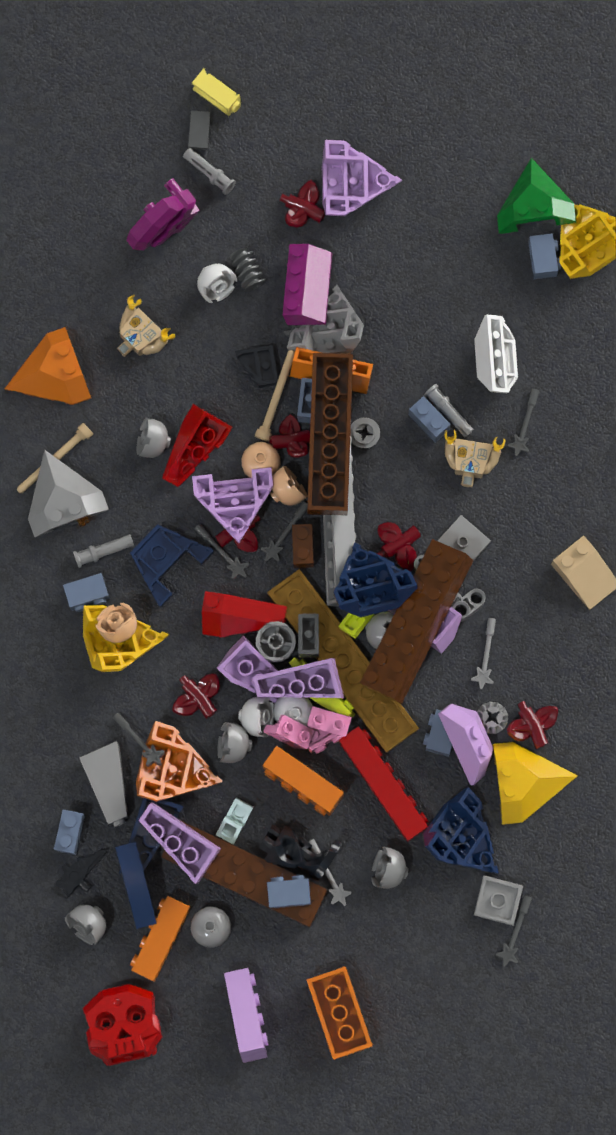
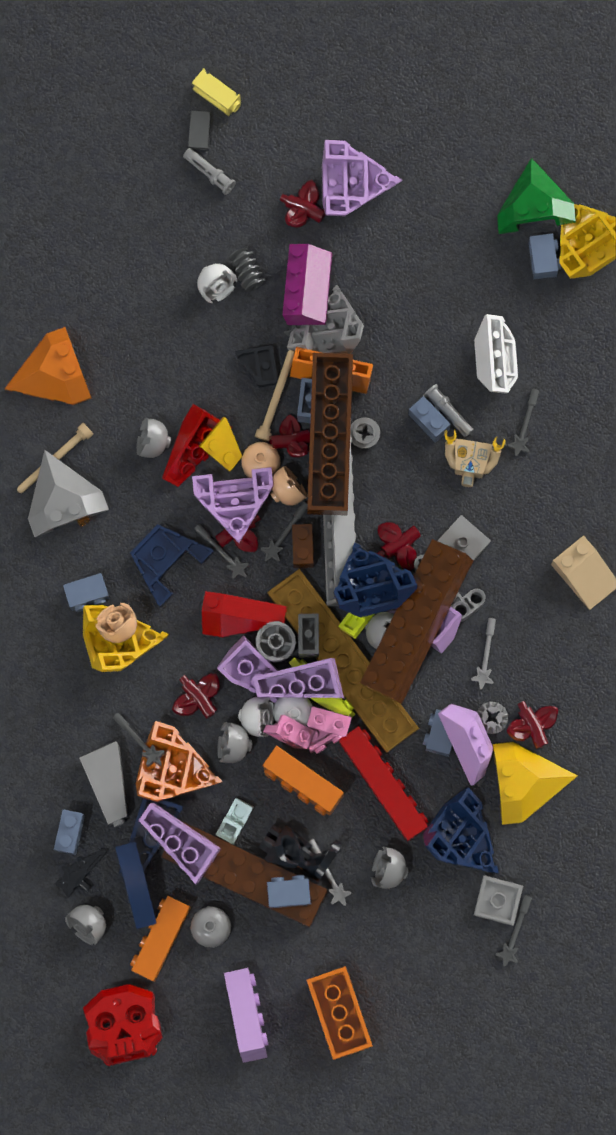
light grey pin [73,534,134,568] -> none
tan torso [117,295,175,356] -> none
magenta brick [126,178,200,251] -> none
none -> yellow wing [199,417,242,472]

